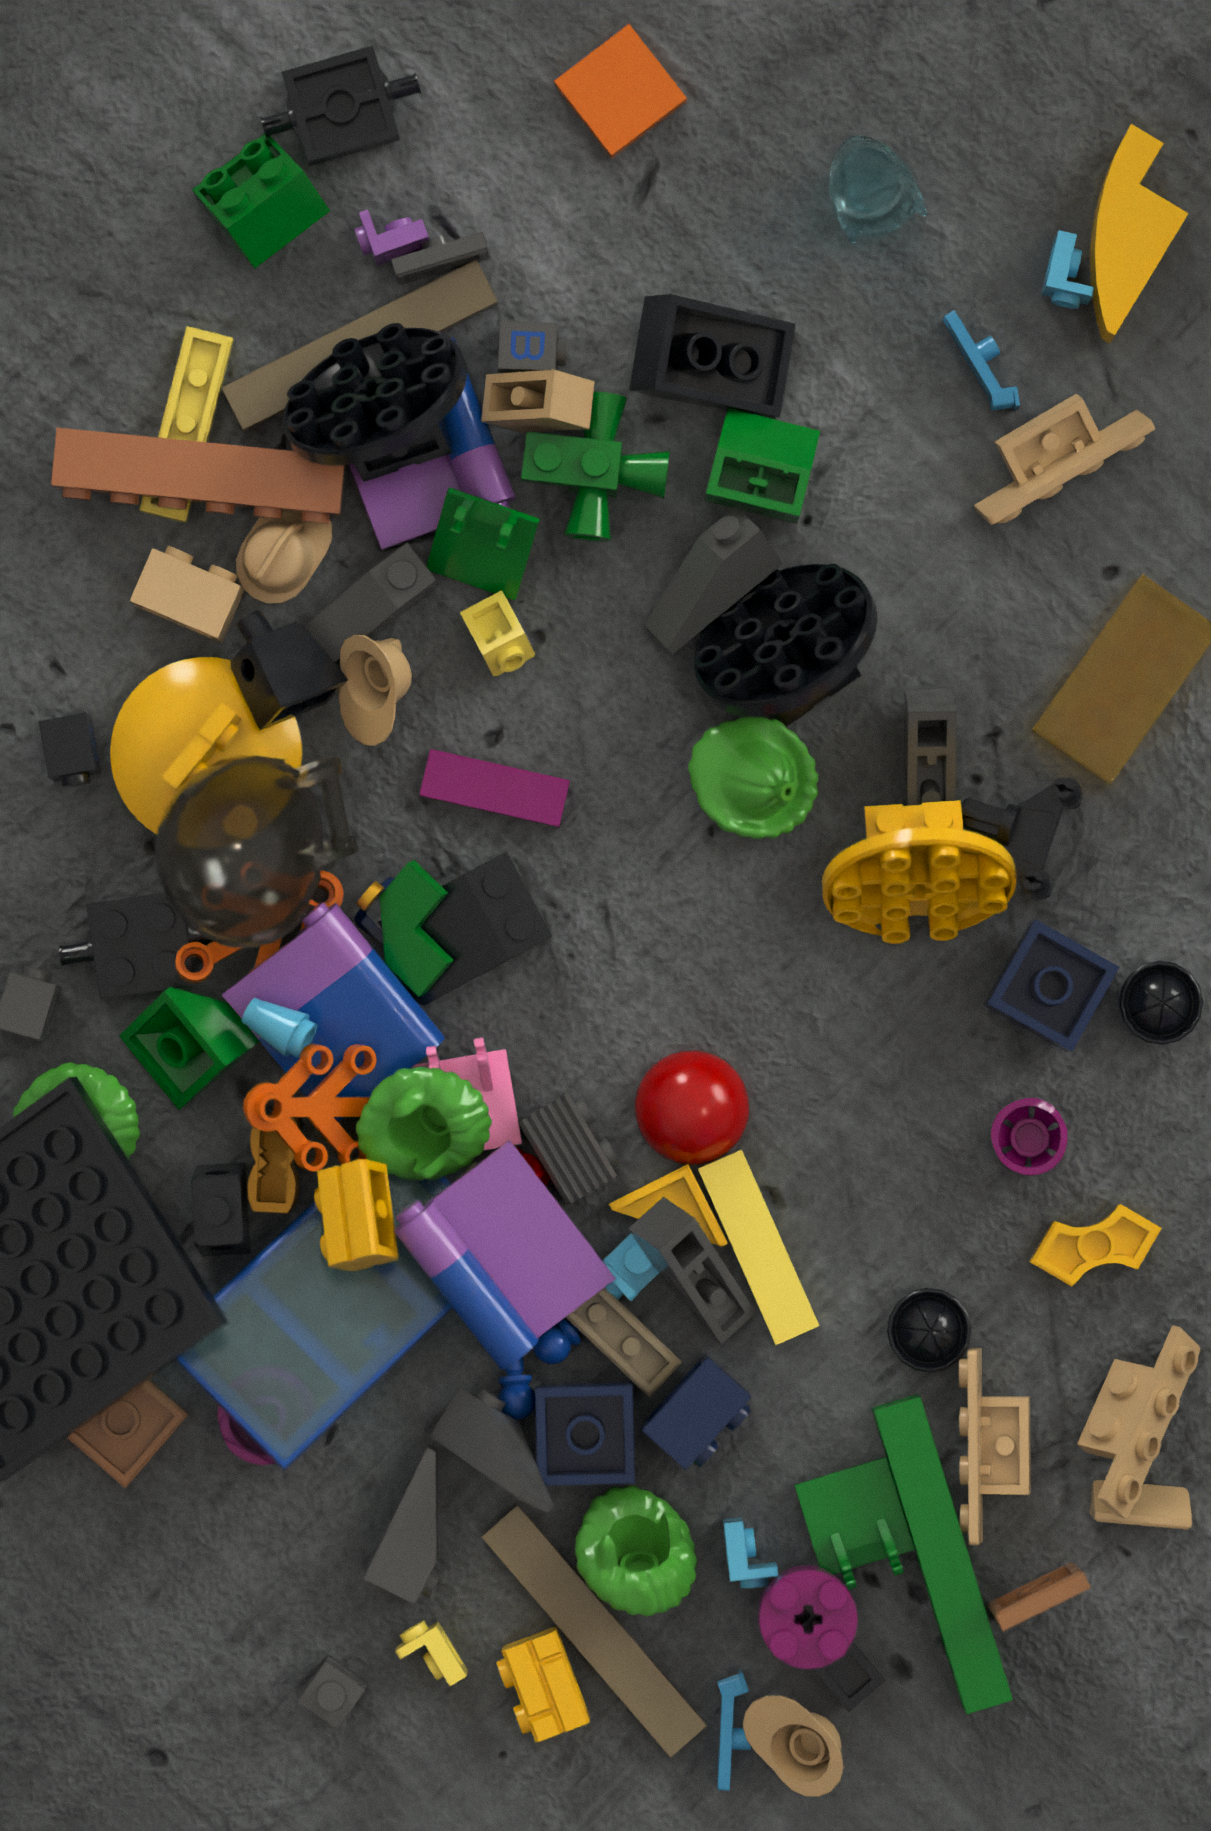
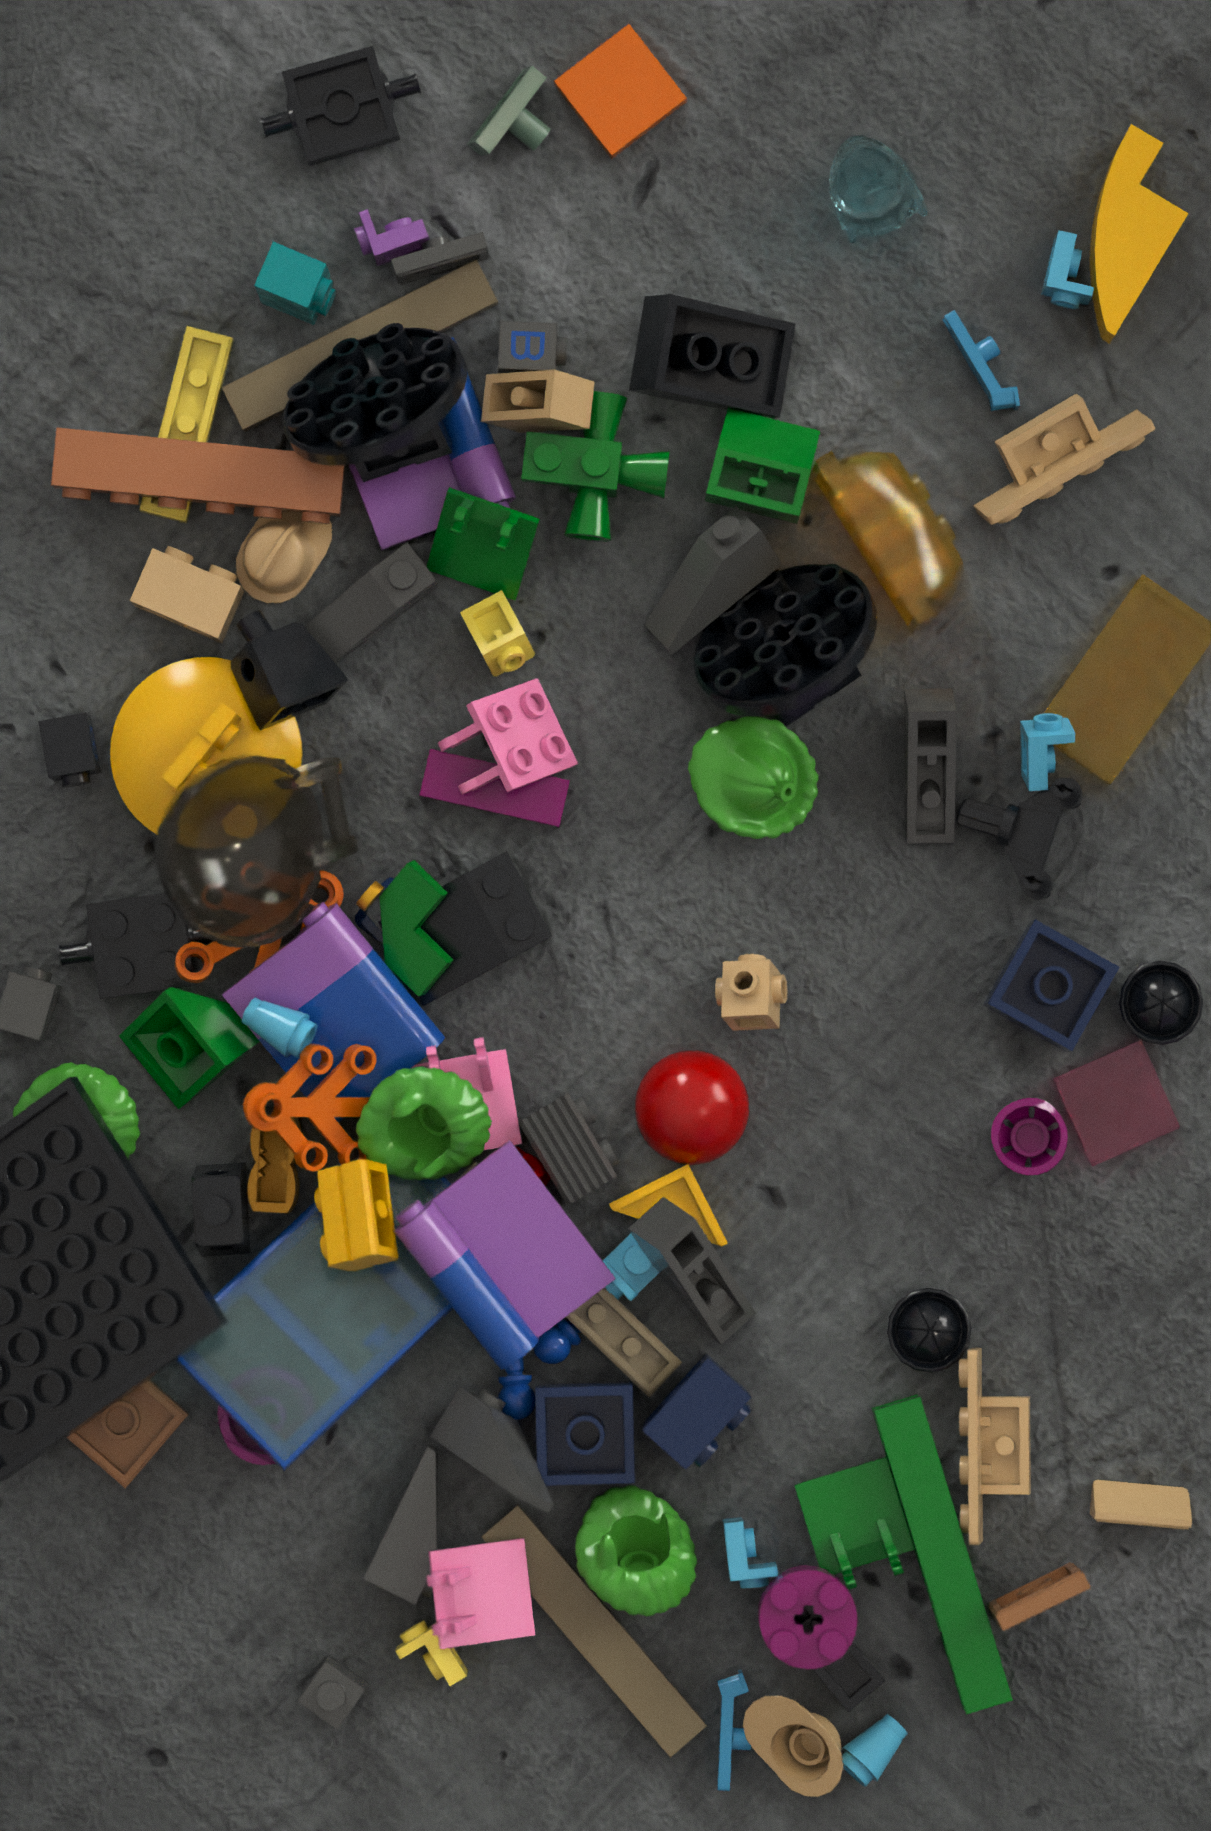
green slope [192,134,330,268] -> none
tan piece [339,634,412,746] -> none
yellow brick [496,1626,590,1743] -> none
light yellow tile [698,1149,820,1345] -> none
yellow bracket [822,800,1017,944] -> none
yellow tile [1029,1203,1162,1287] -> none
tan bracket [1077,1325,1200,1519] -> none
none -> teal brick [254,241,336,325]
none -> bright pink plate [427,1538,535,1649]
none -> bright pink plate [437,678,578,795]
none -> sand green tile [466,66,551,156]
none -> tan brick [715,954,787,1031]
none -> clear yellow windscreen [811,450,964,635]
none -> medium azure cone [842,1714,908,1787]
none -> medium azure bracket [1020,713,1075,791]
none -> clear pink tile [1052,1040,1180,1166]

